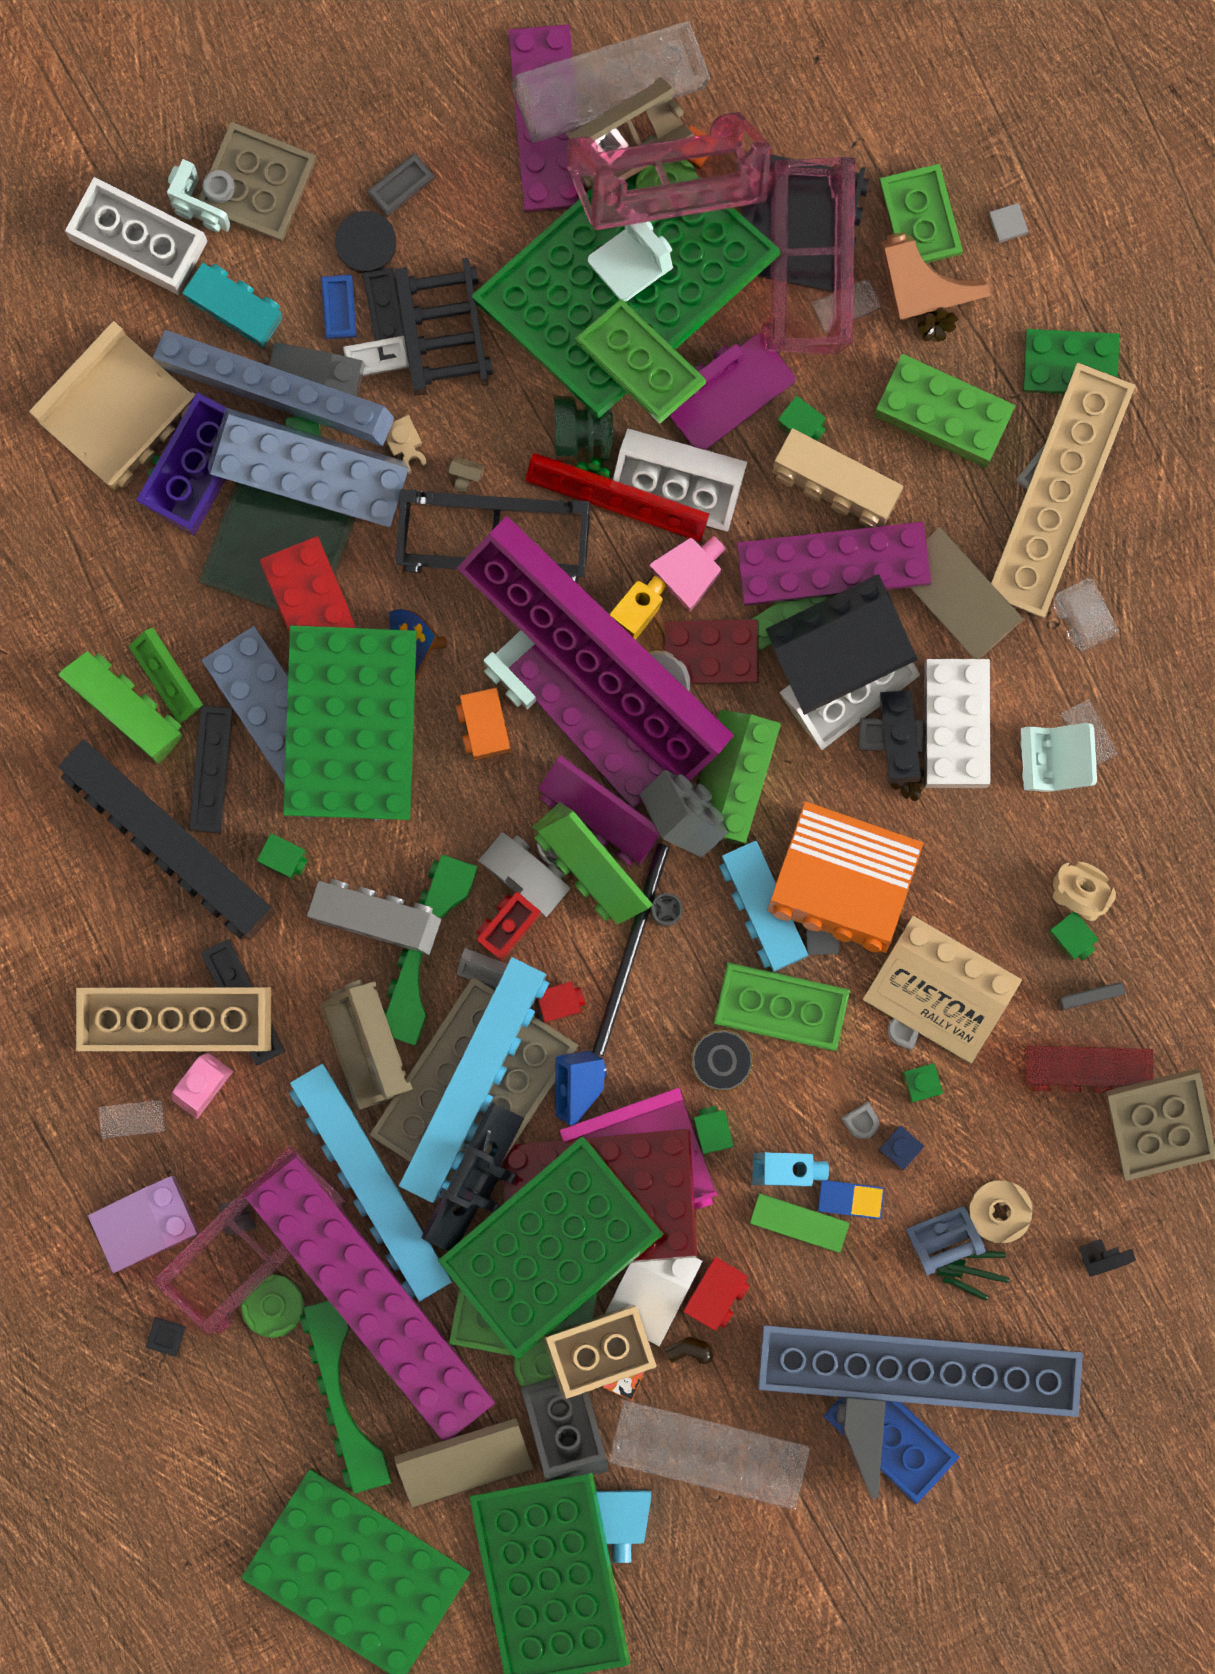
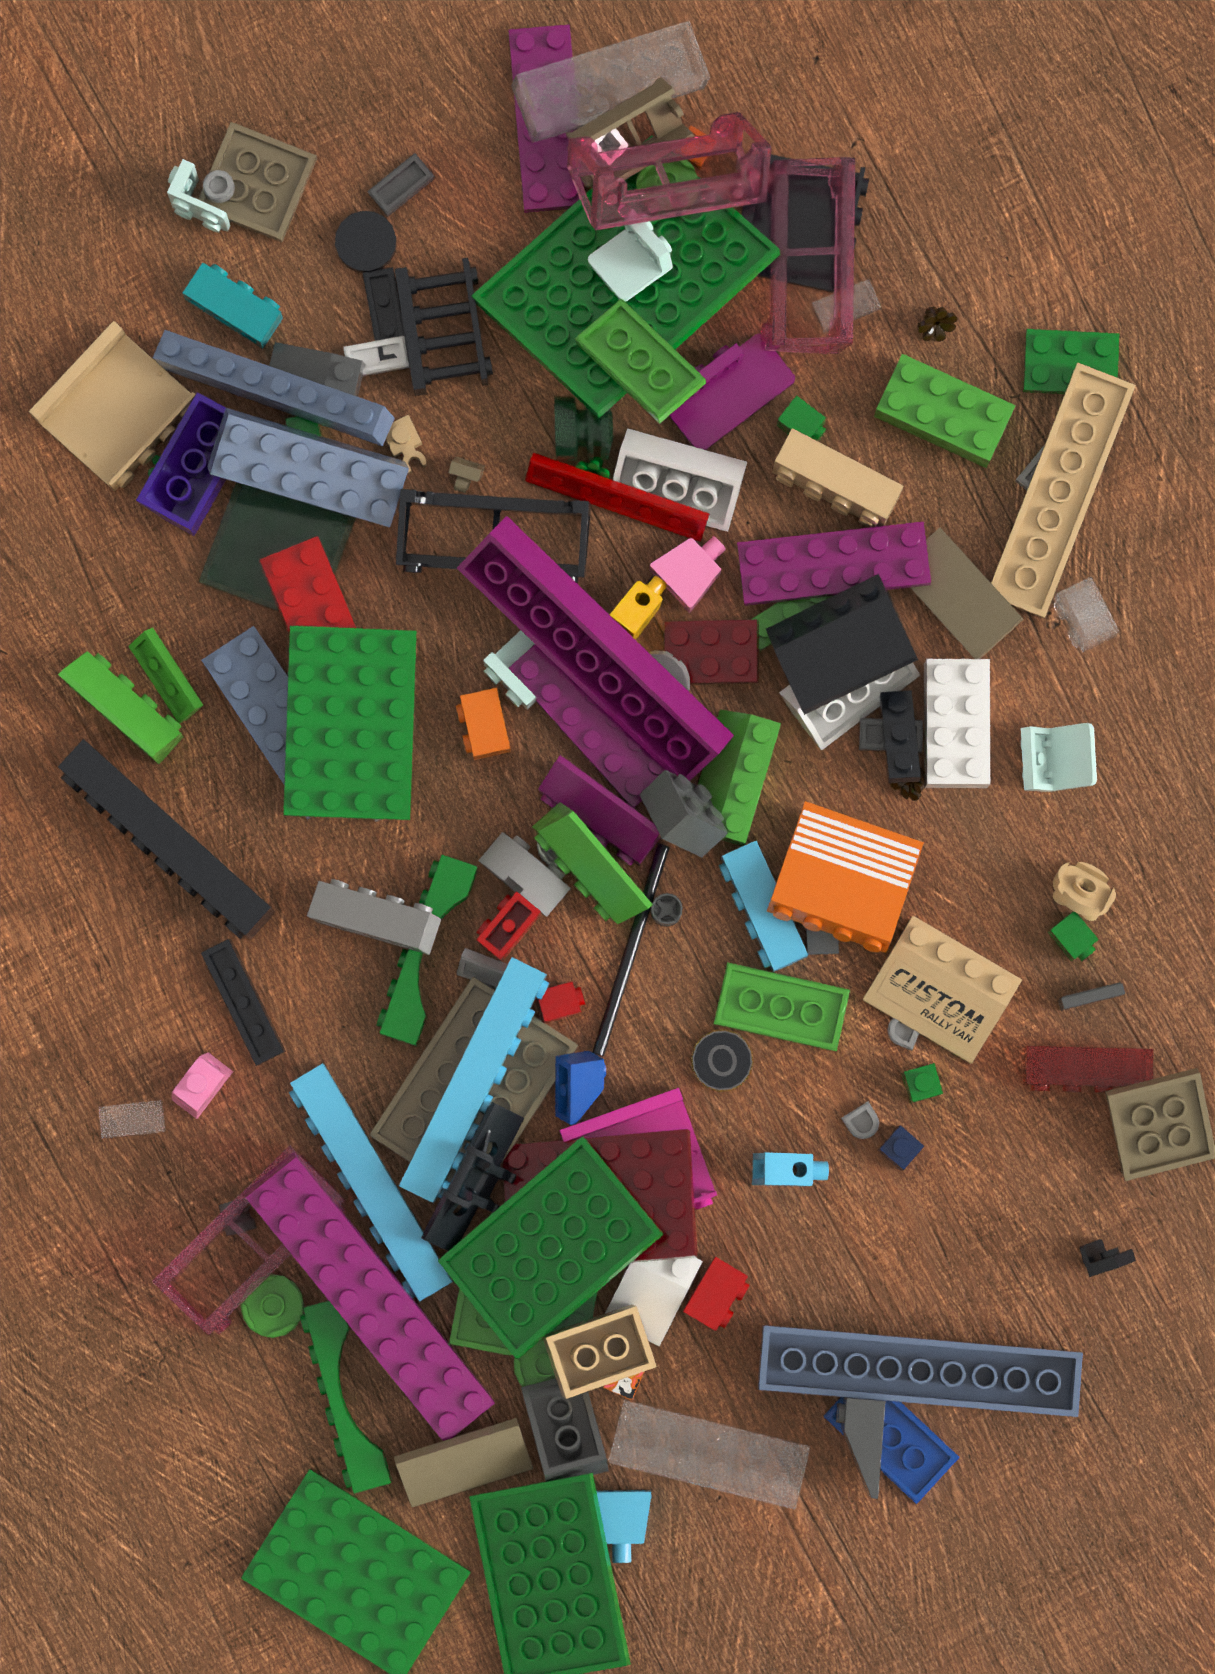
white brick [65,177,208,295] -> none
tan brick [76,987,271,1051] -> none
lavender slope [88,1176,200,1273] -> none
black tile [146,1317,186,1357] -> none
black plate [189,706,233,834] -> none
green brick [257,833,308,880] -> none
dark tan door [320,980,413,1111] -> none
blue tile [321,275,357,340] -> none
blue shield [389,609,447,682] -> none
dark brown arm [664,1337,713,1364] -> none
green brick [693,1106,734,1155] -> none
bright green tile [749,1193,850,1253] -> none
blue tile [818,1180,885,1219] -> none
bright green plate [879,164,963,263] -> none
nougat arch [879,232,990,320] -> none
sand blue plate [906,1206,986,1276] -> none
dark green plant [936,1248,1010,1301] -> none
tan plate [969,1181,1032,1243] -> none
light grey tile [989,203,1029,243] -> none
clear tile [1060,699,1118,766] -> none

